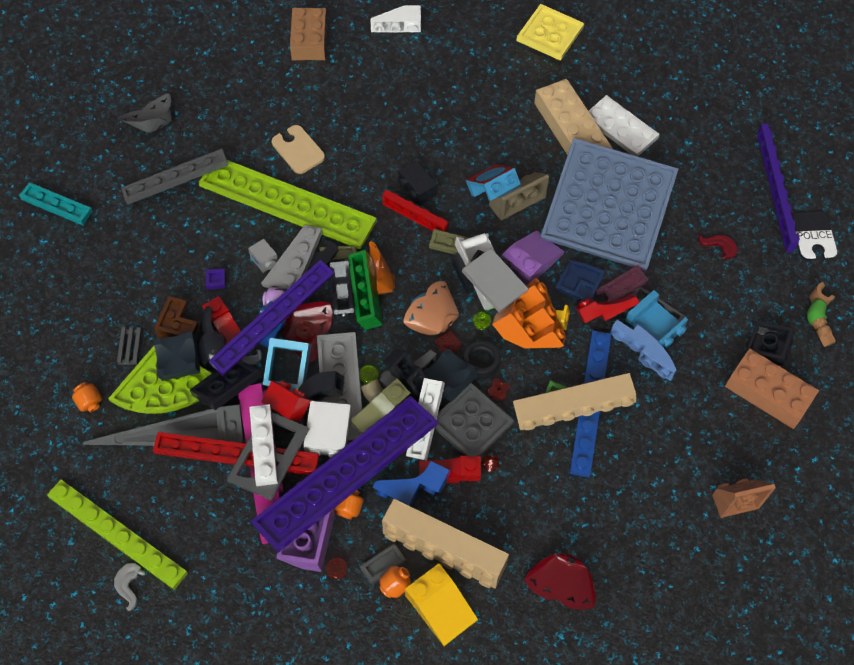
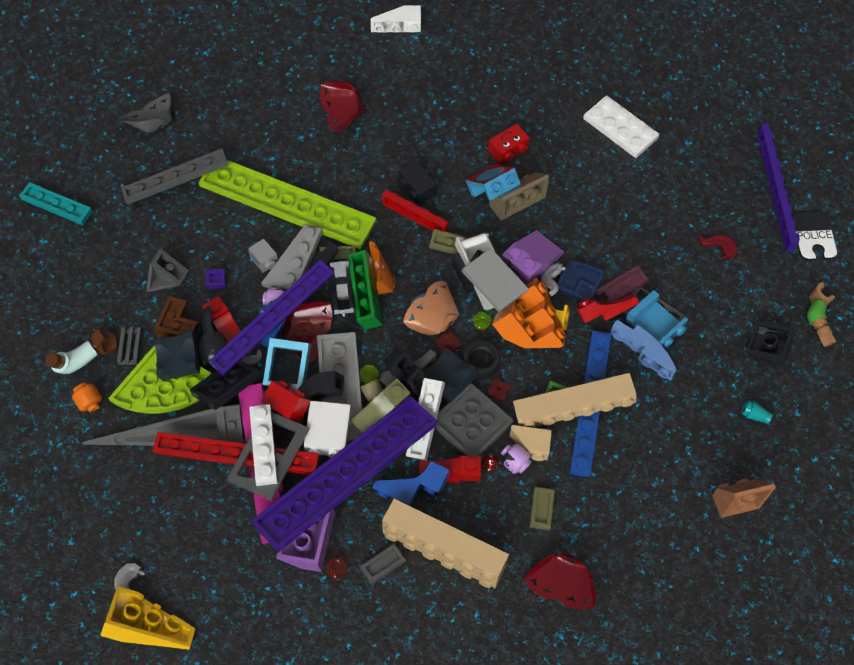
lime plate [47,480,188,590] -> none
tan piece [272,125,325,174] -> none
medium nougat brick [290,8,327,60] -> none
orange head [334,490,364,520] -> none
orange head [379,566,411,598] -> none
yellow slope [405,564,478,646] -> none
light yellow plate [517,4,584,61] -> none
tan brick [534,79,613,155] -> none
sand blue plate [540,138,678,271] -> none
nougat brick [725,348,819,429] -> none
none -> piece [46,329,118,374]
none -> yellow wedge [100,586,195,649]
none -> dark grey slope [146,248,189,292]
none -> dark red piece [320,82,364,133]
none -> red brick [488,124,530,164]
none -> lavender head [501,444,531,474]
none -> tan slope [510,425,552,461]
none -> olive tile [529,487,555,531]
none -> light grey piece [541,263,566,296]
none -> teal cone [741,400,773,424]

